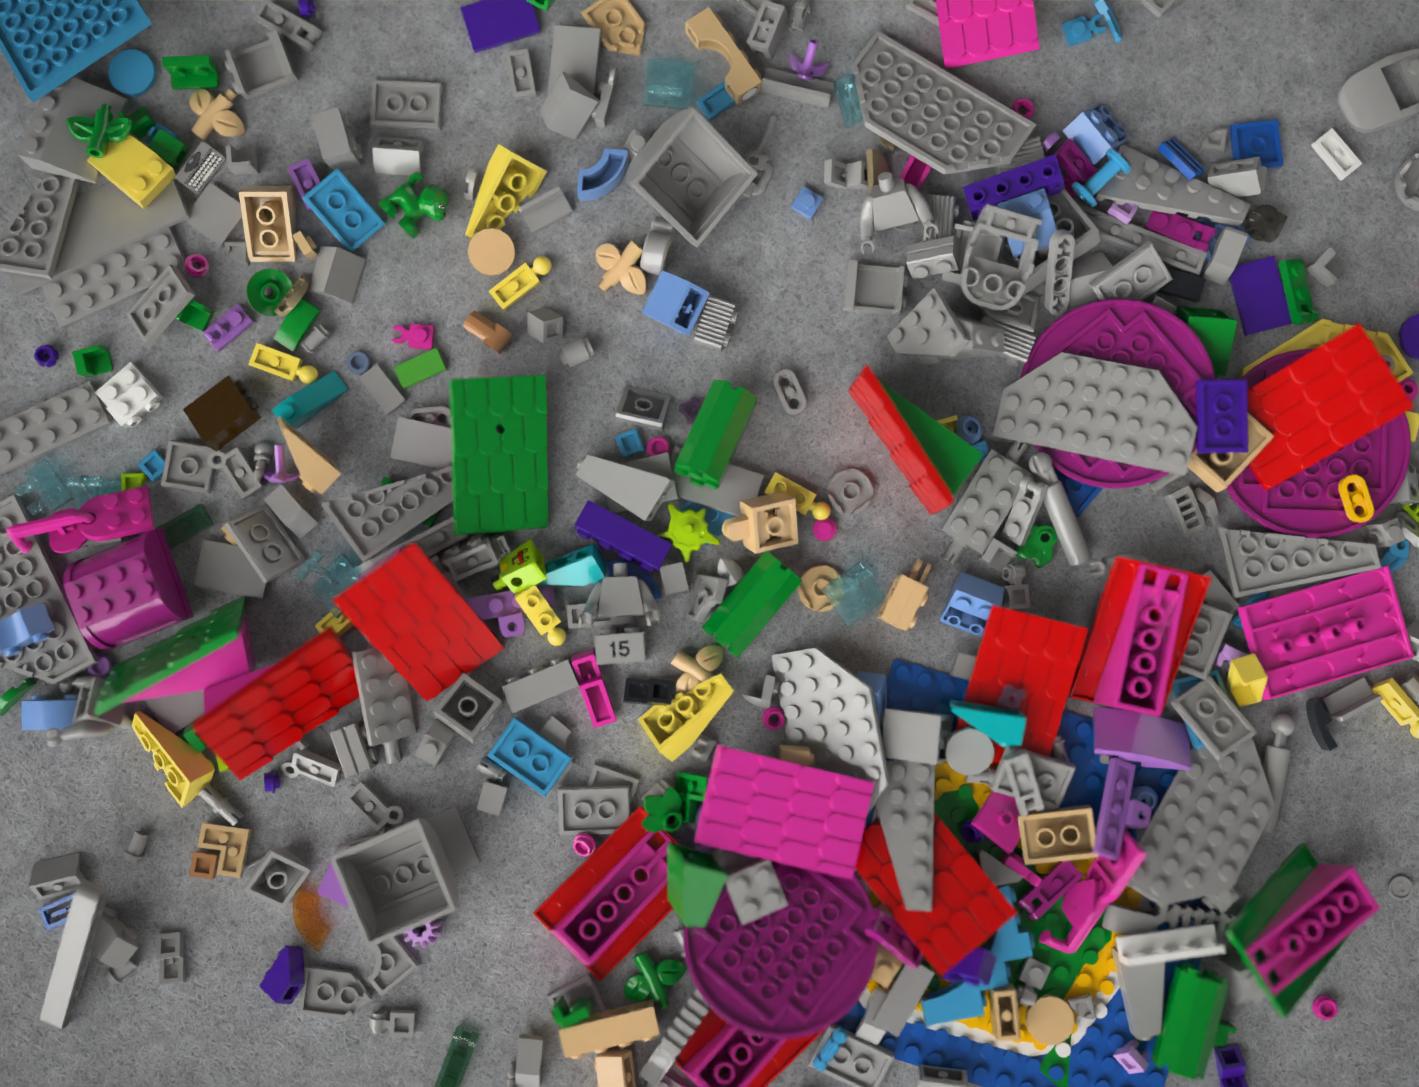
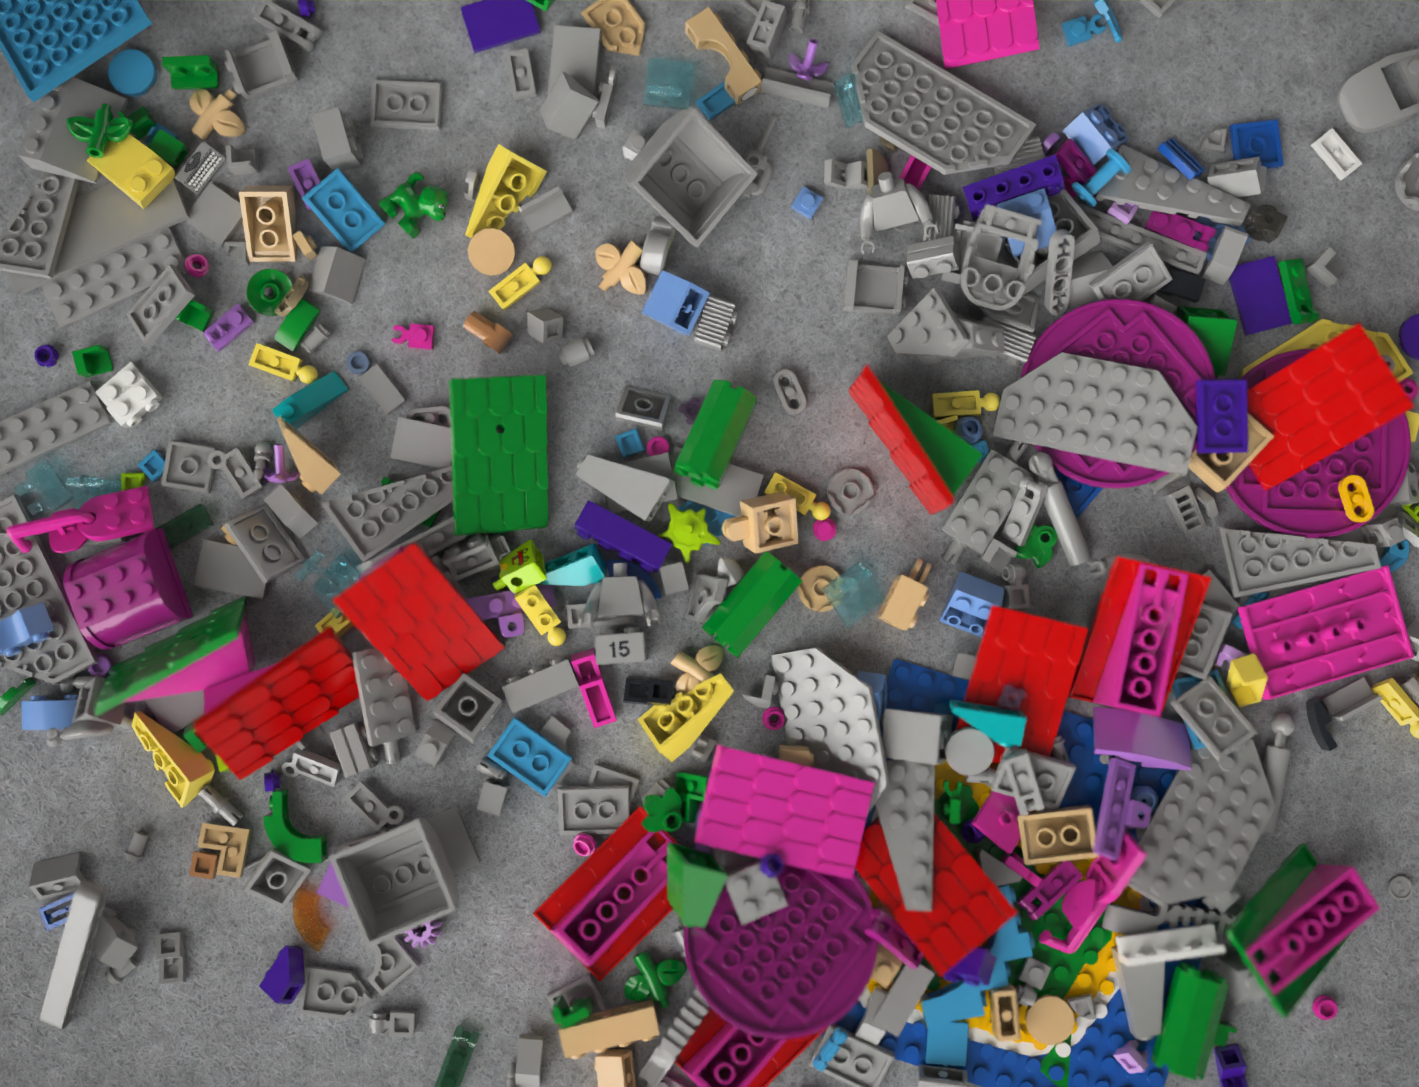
dark brown brick [183,375,262,451] -> none
light grey panel [372,136,424,176] -> none
bright green tile [394,348,447,389] -> none
medium blue brick [577,148,629,201] -> none
dark pink plate [1011,98,1034,120] -> none
none -> green arch [263,789,327,863]
none -> dark purple plate [760,854,784,878]
none -> dark azure piece [925,1021,968,1067]
none -> light yellow plate [931,390,1001,419]
none -> green plate [942,780,962,824]

